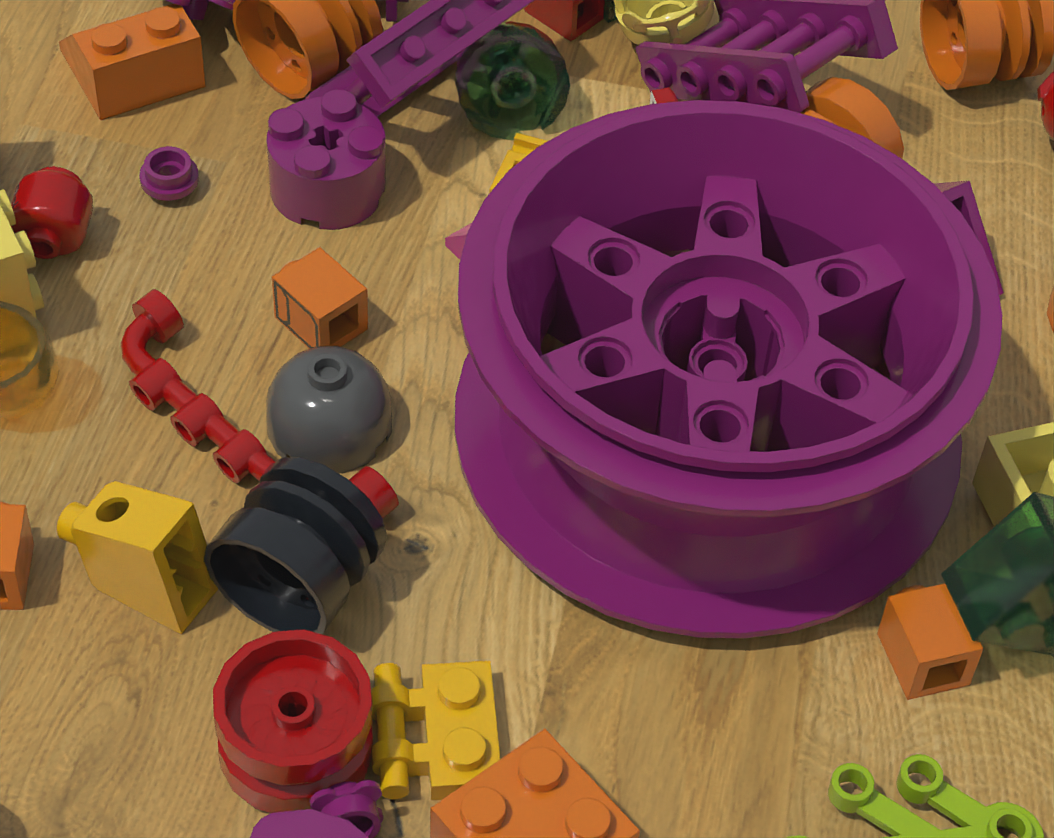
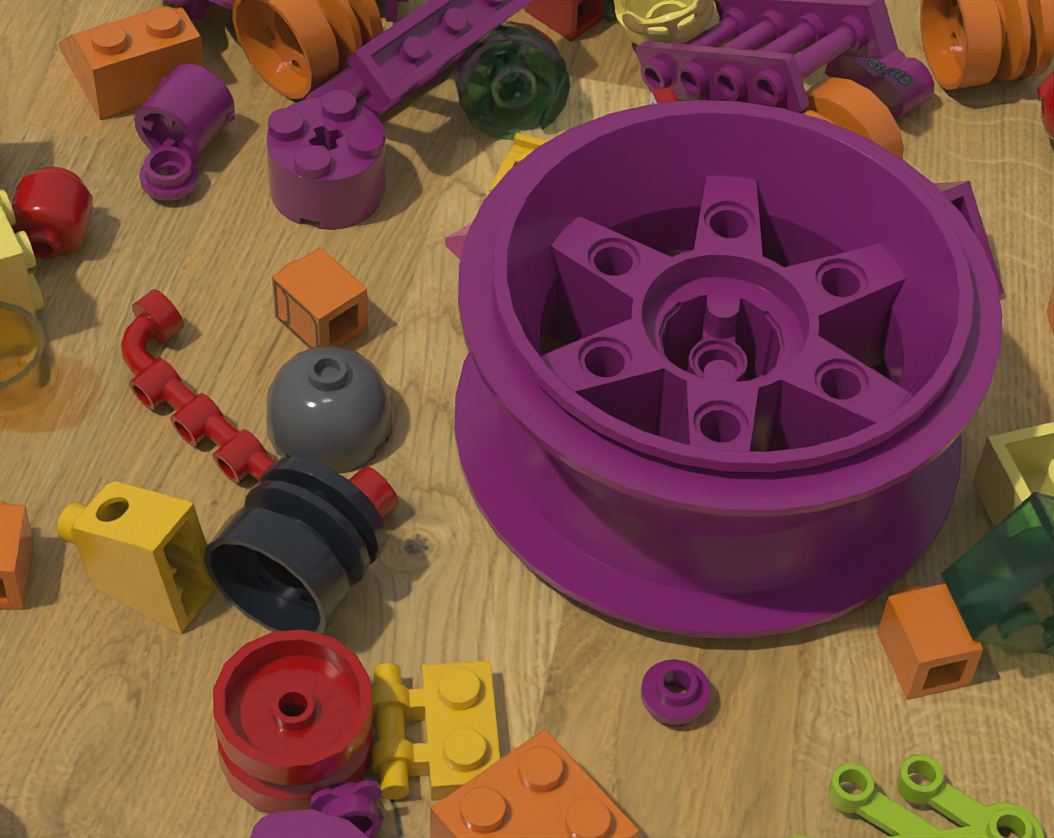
none -> magenta piece [134,64,235,162]
none -> magenta plate [641,659,711,727]
none -> magenta leg [825,49,935,120]

